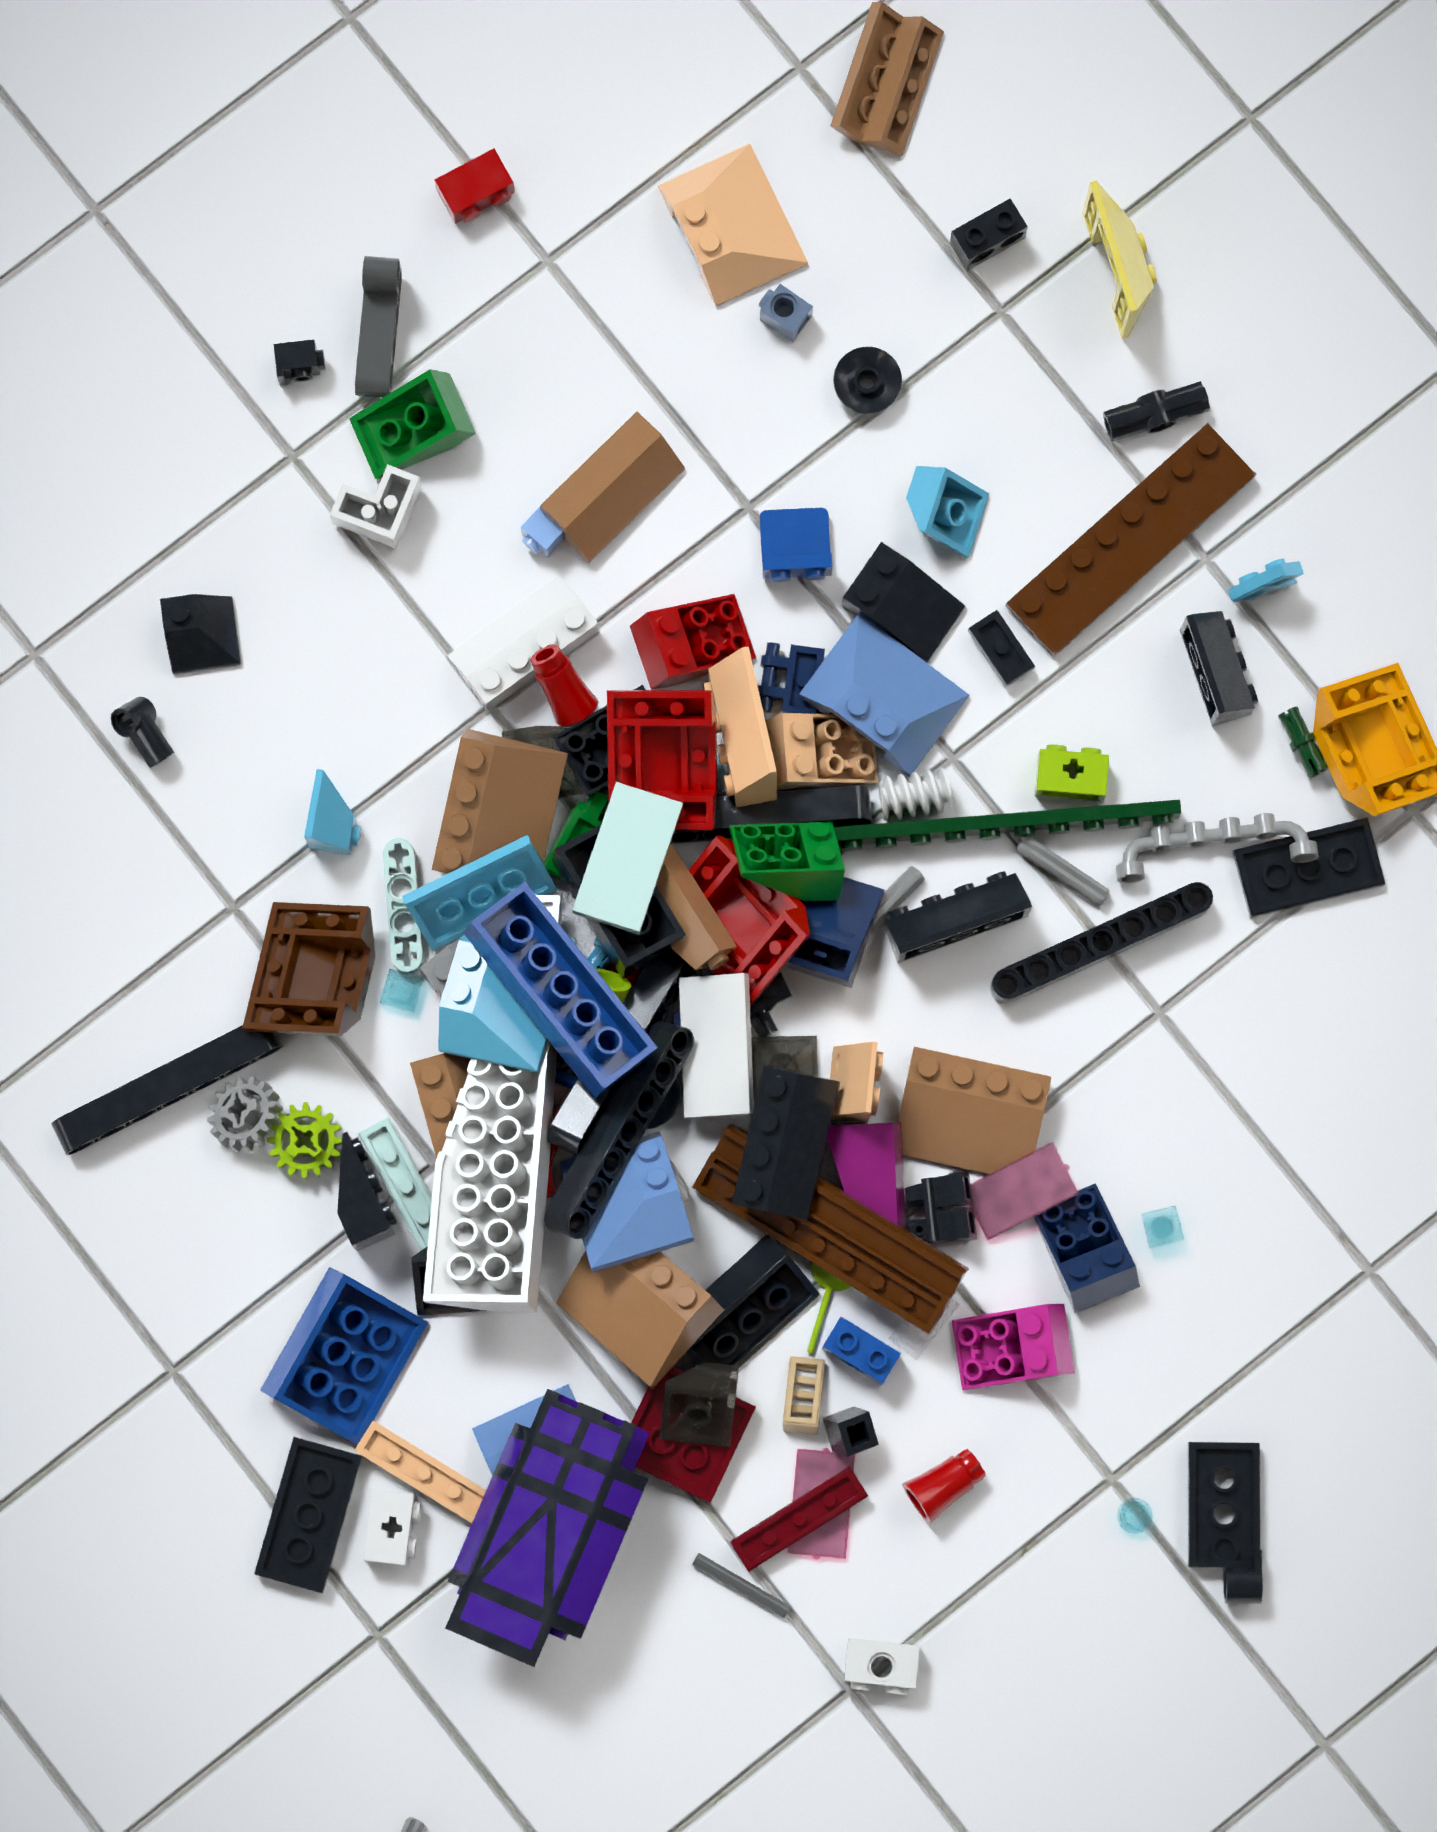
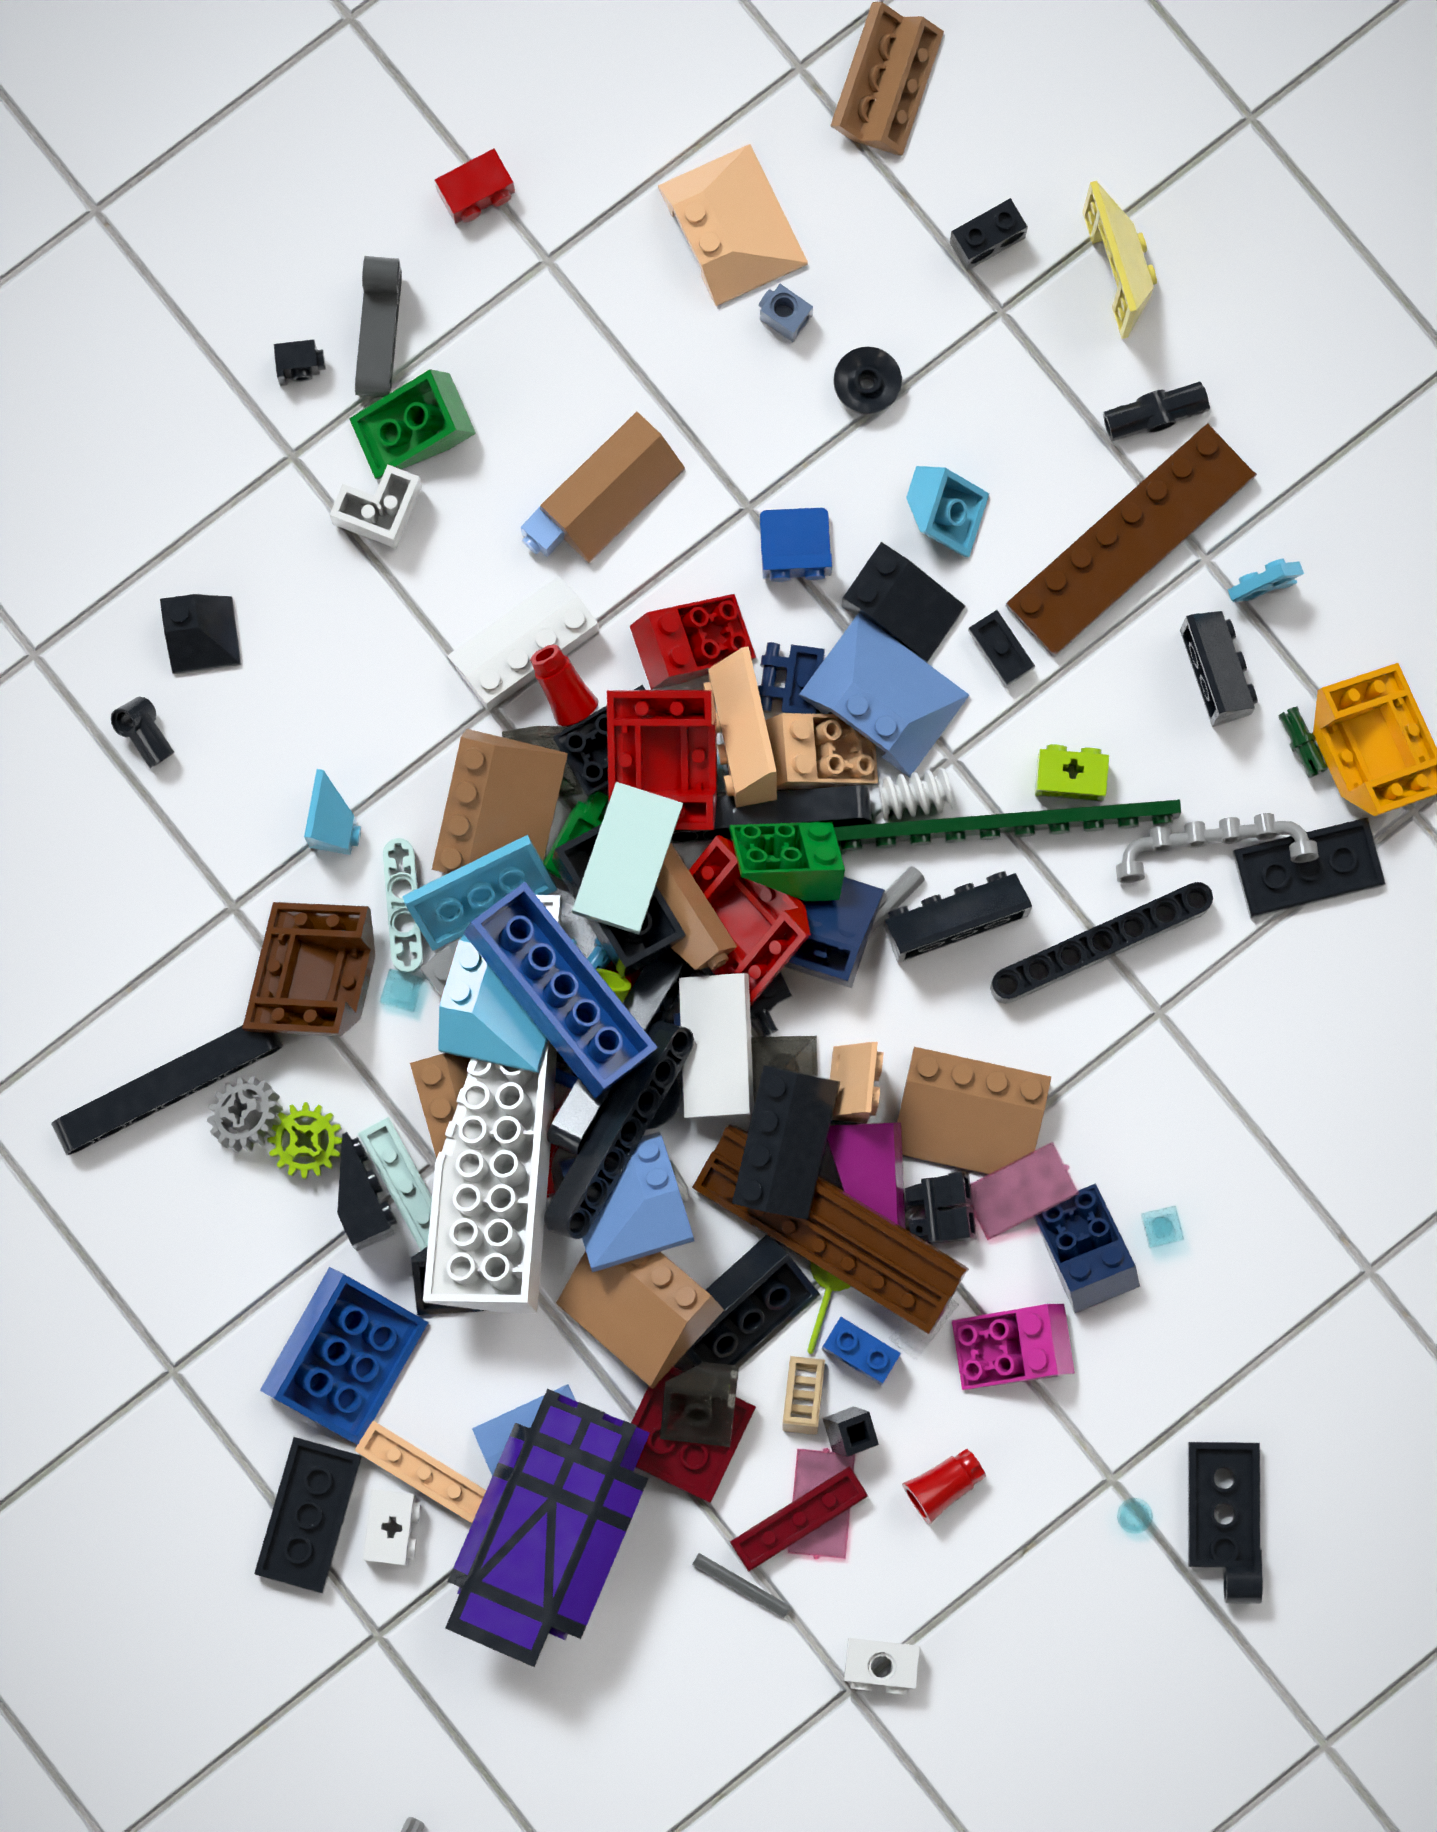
light grey axle [1017,836,1110,906] -> none

